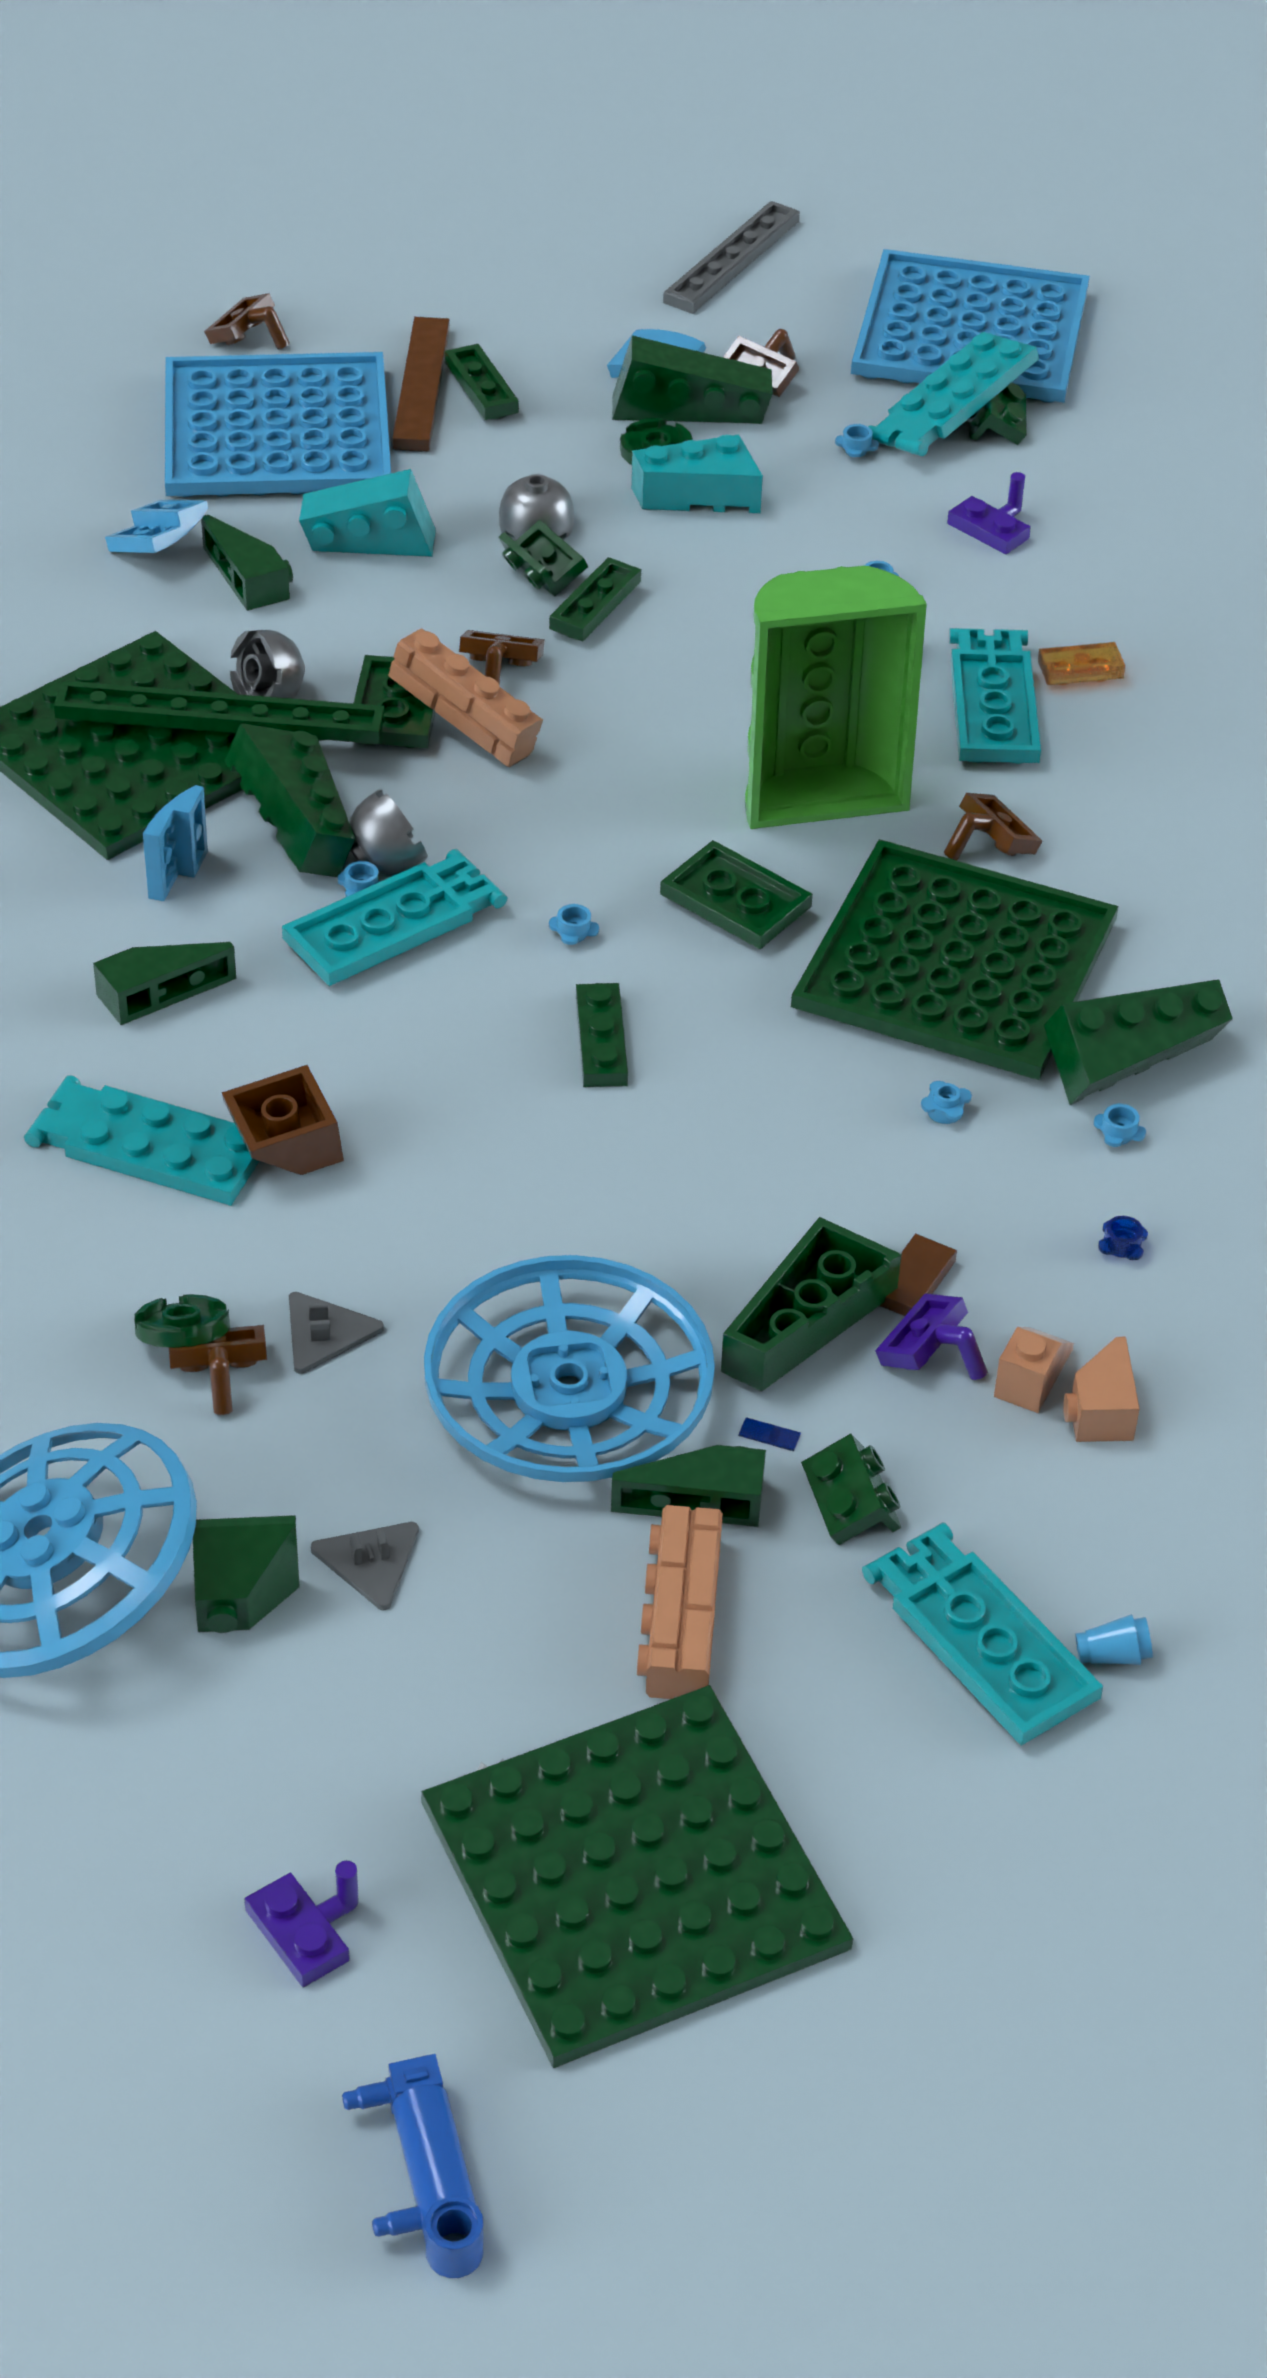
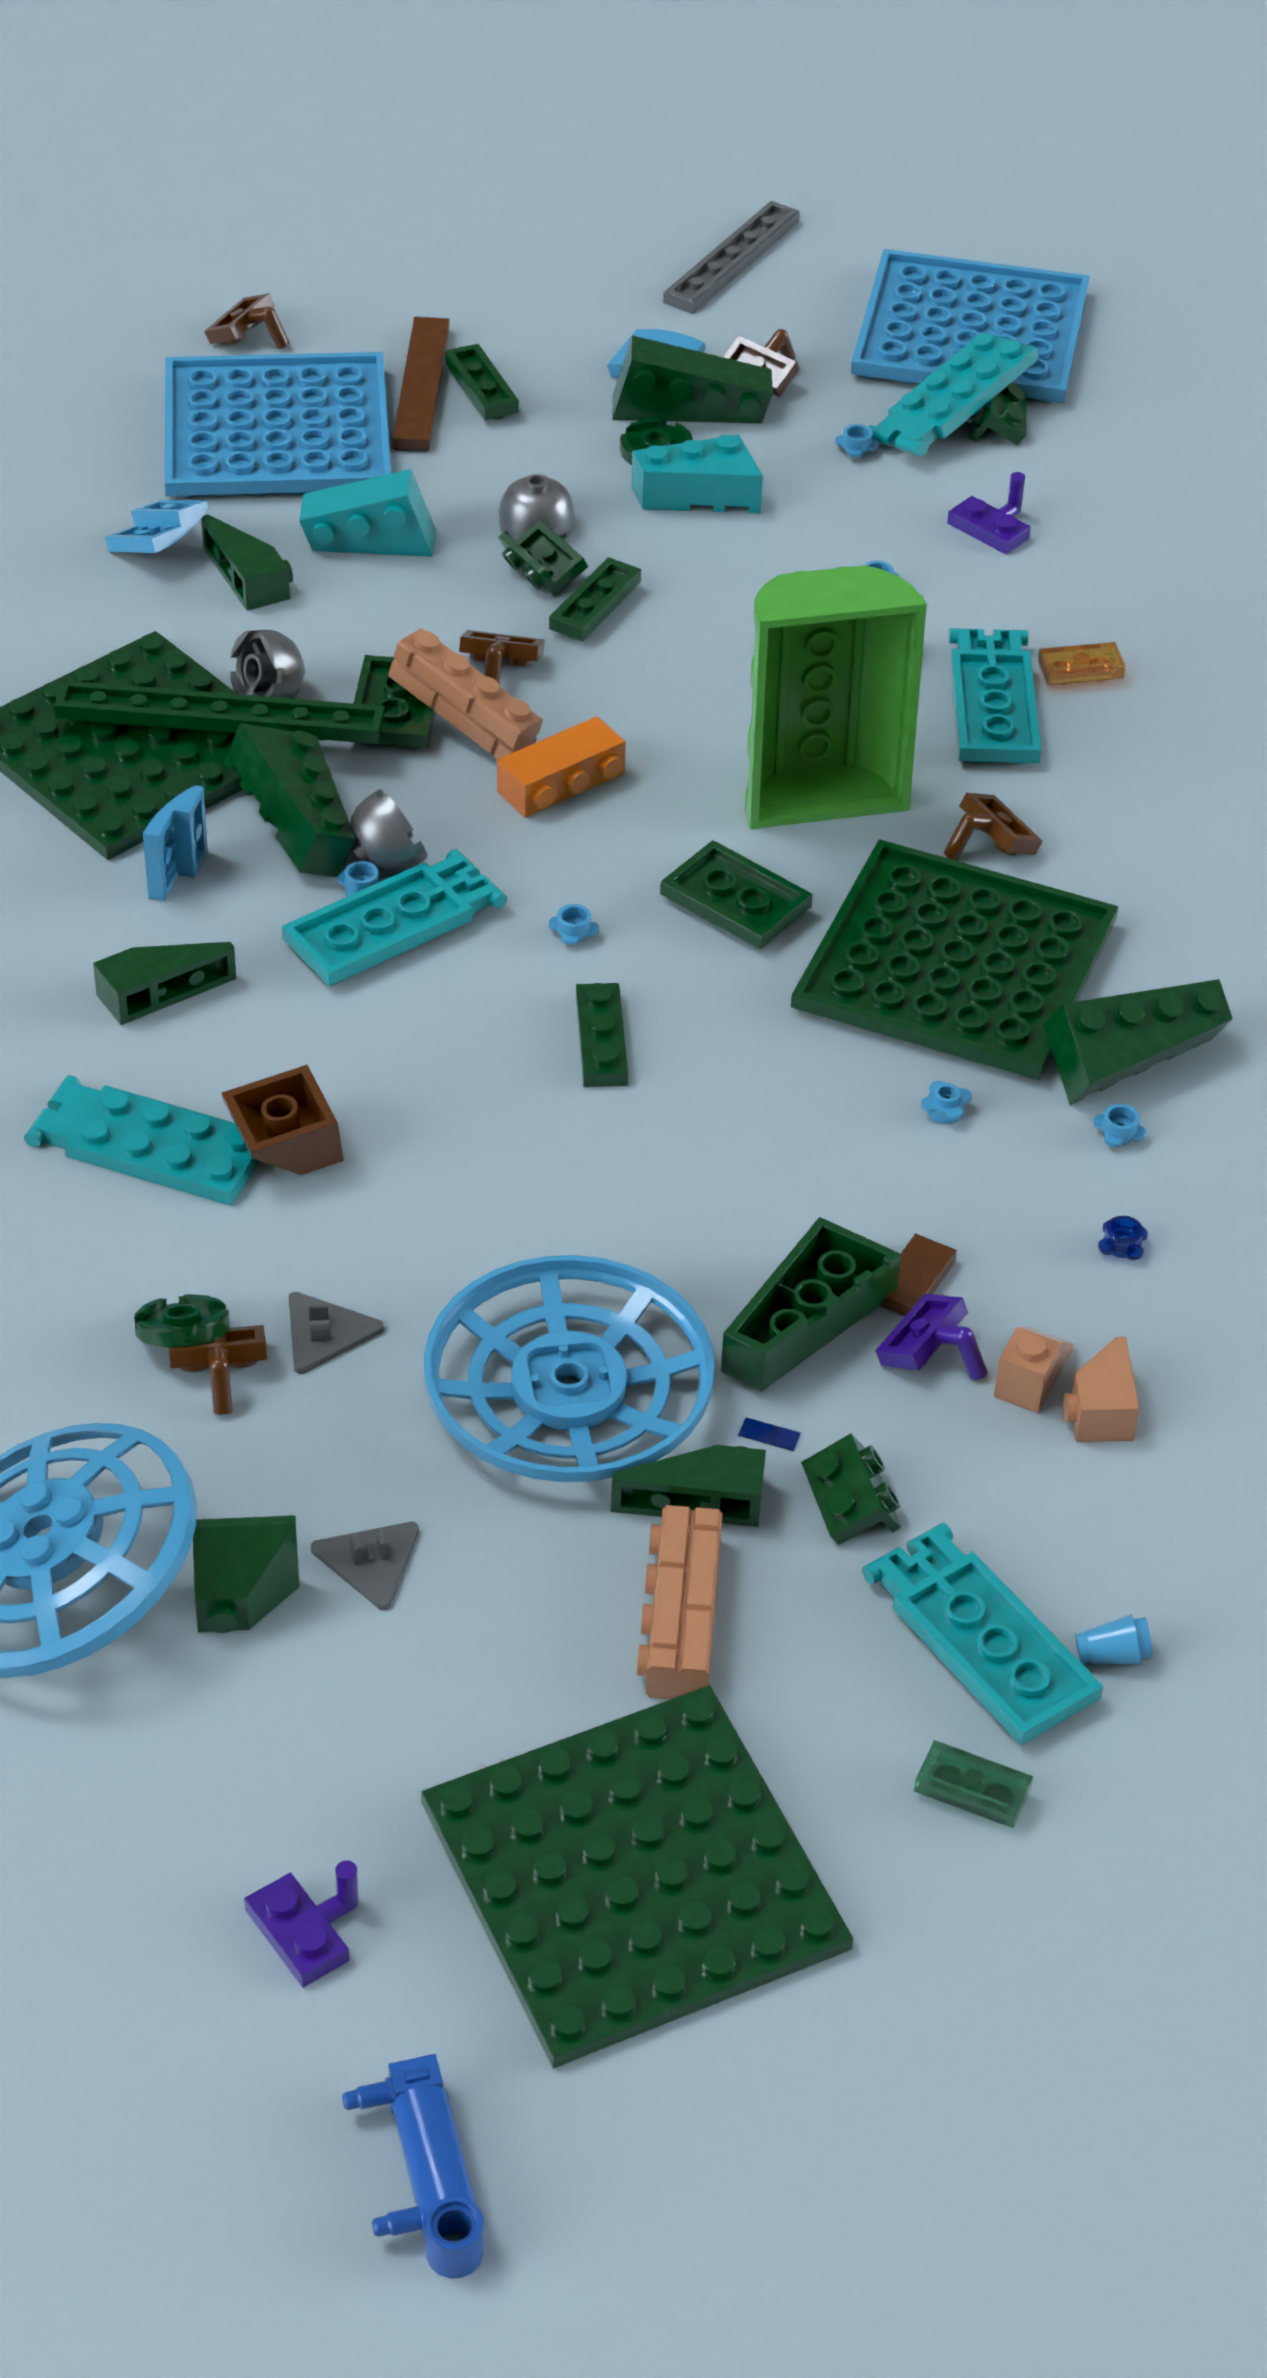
none -> orange brick [497,716,626,818]
none -> clear green plate [914,1740,1033,1828]

